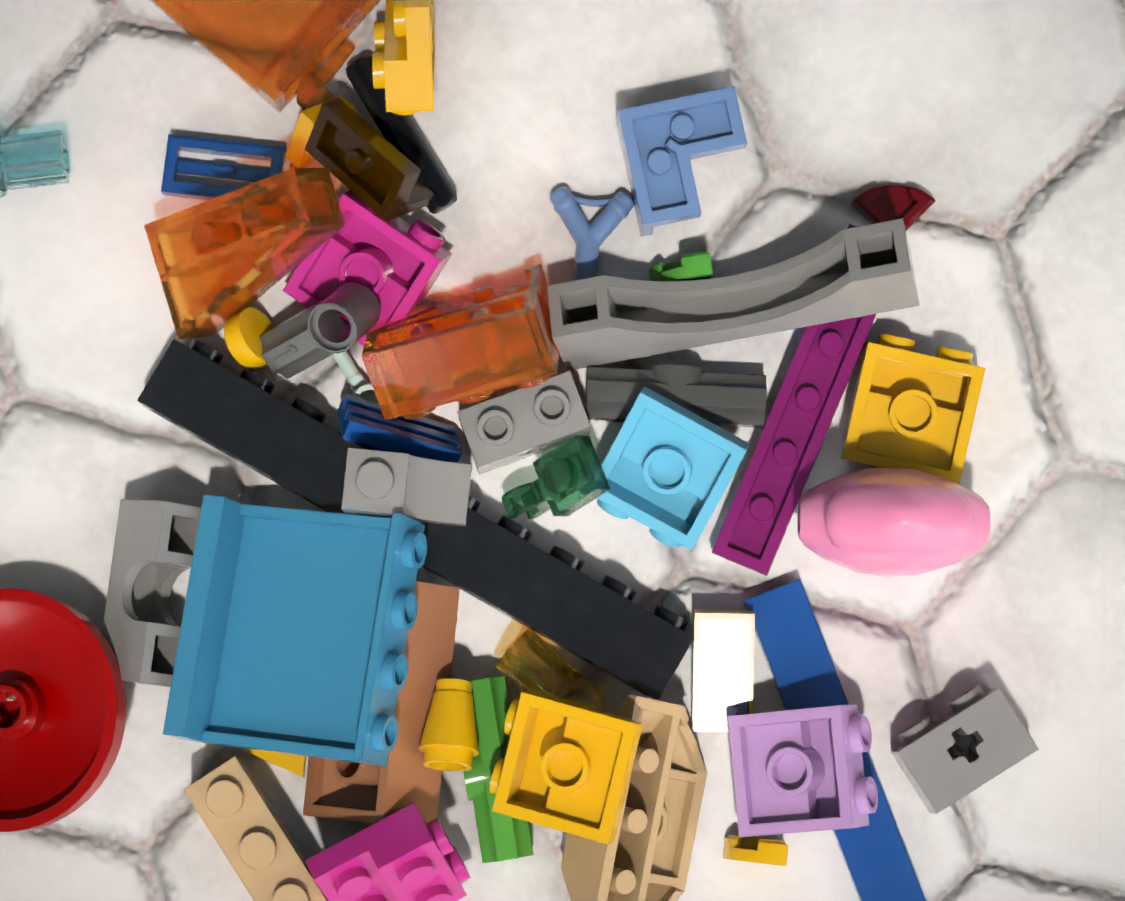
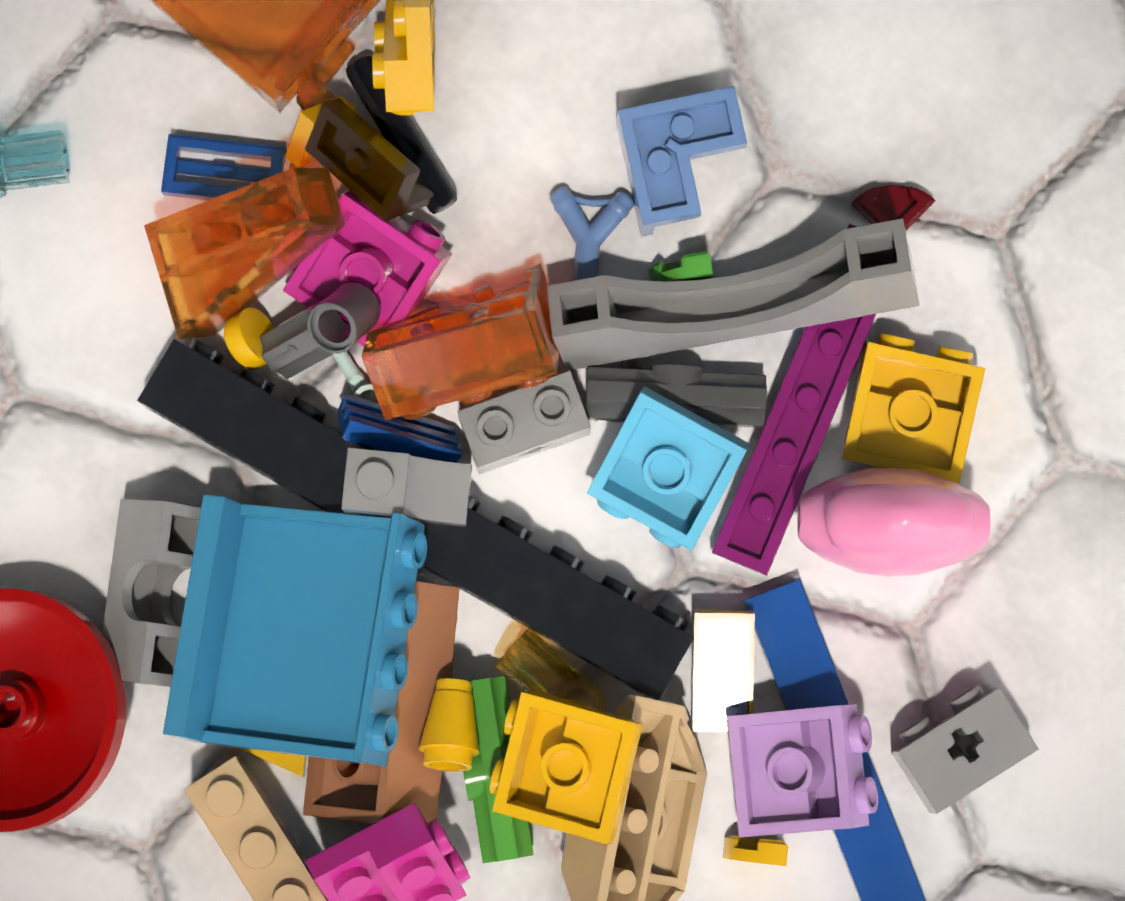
clear green plate [501,435,610,519] -> none

